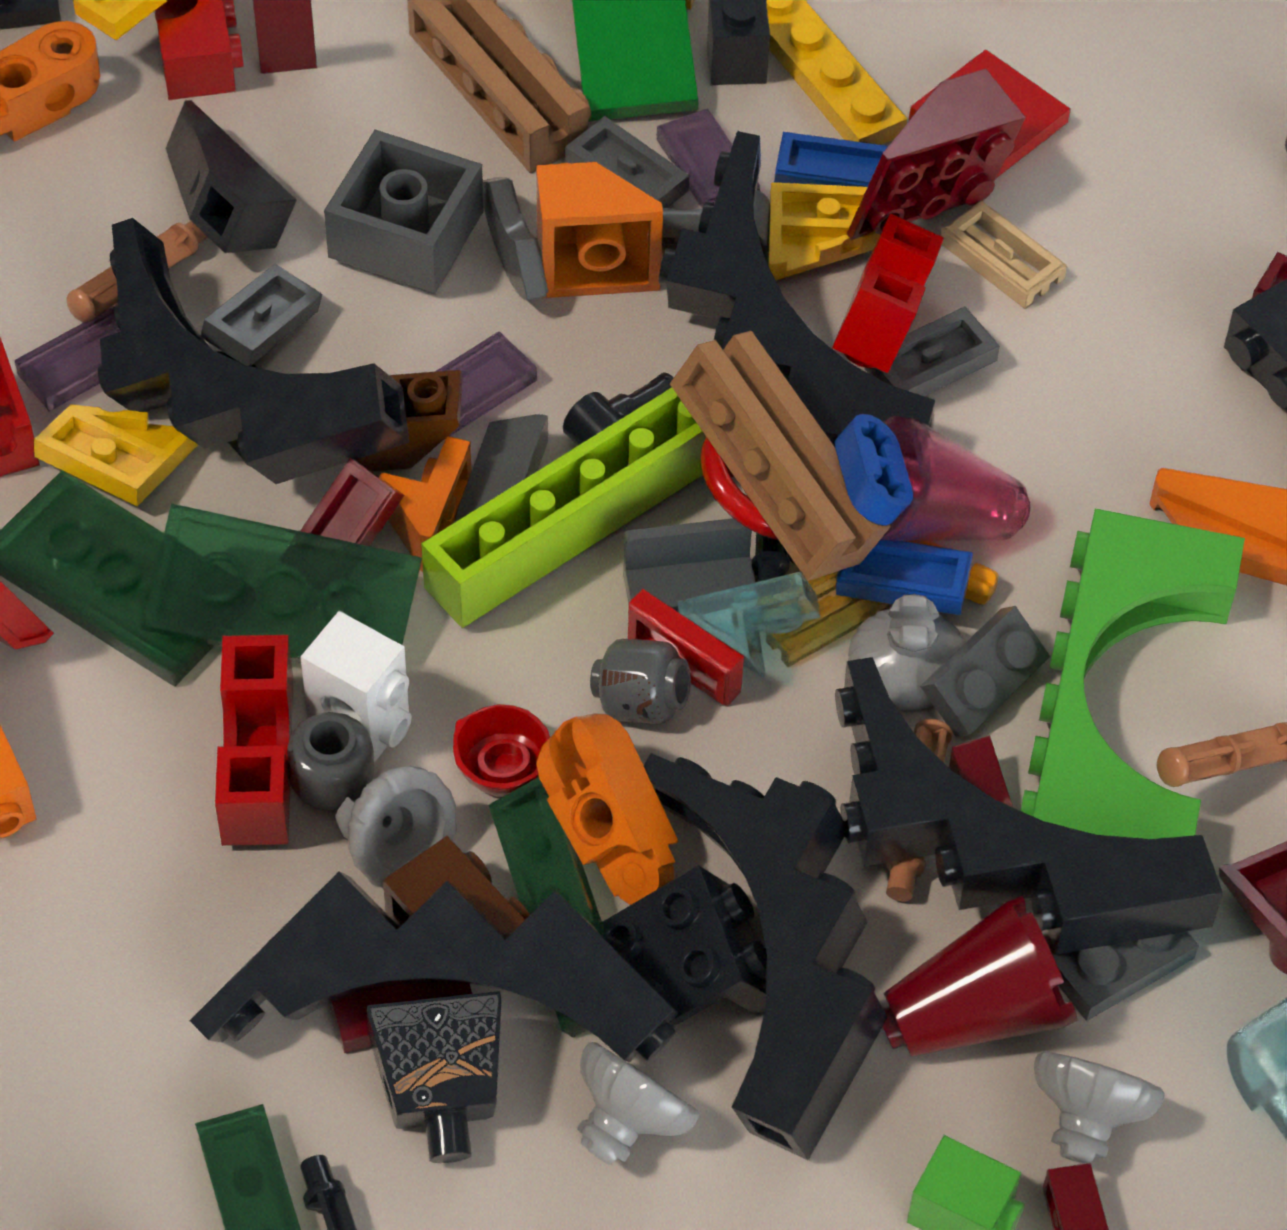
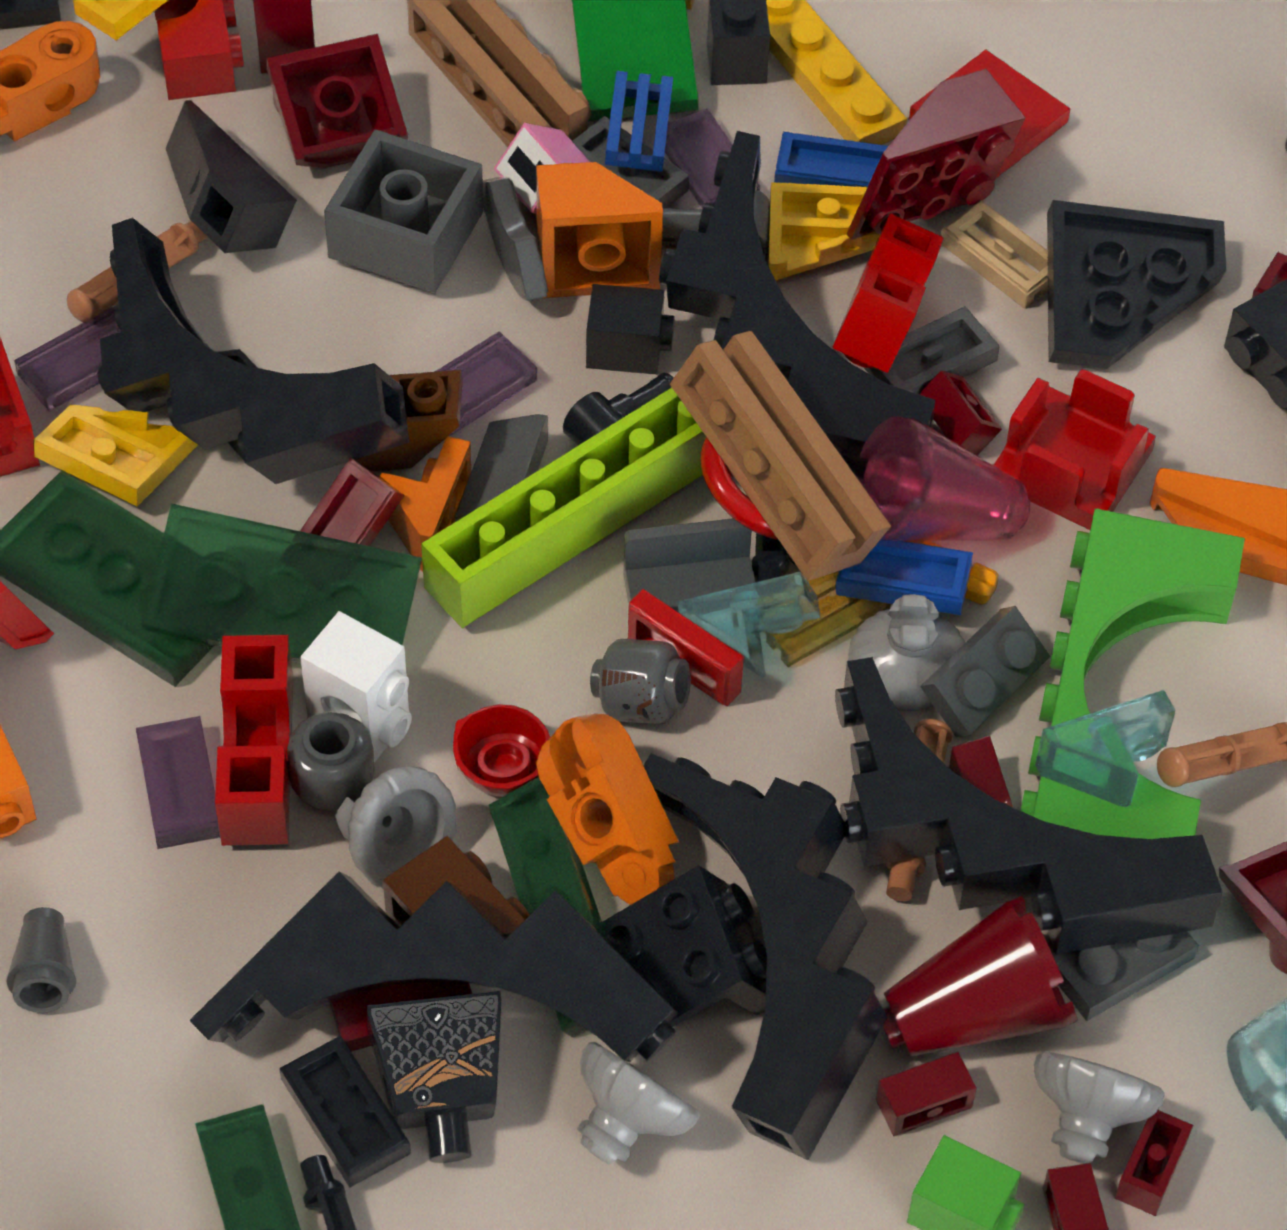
dark grey plate [201,264,323,367] -> none
blue beam [835,414,914,526] -> none
none -> dark grey cone [6,907,76,1012]
none -> clear purple tile [136,716,220,849]
none -> dark red slope [266,34,408,169]
none -> black plate [279,1035,411,1188]
none -> brick [494,123,590,214]
none -> black brick [586,284,675,375]
none -> blue tile [605,71,673,172]
none -> dark red piece [876,1052,977,1136]
none -> dark red piece [919,370,1002,456]
none -> red panel [989,369,1156,530]
none -> clear light blue slope [1035,690,1176,807]
none -> black plate [1047,200,1226,369]
none -> dark red piece [1114,1110,1193,1217]

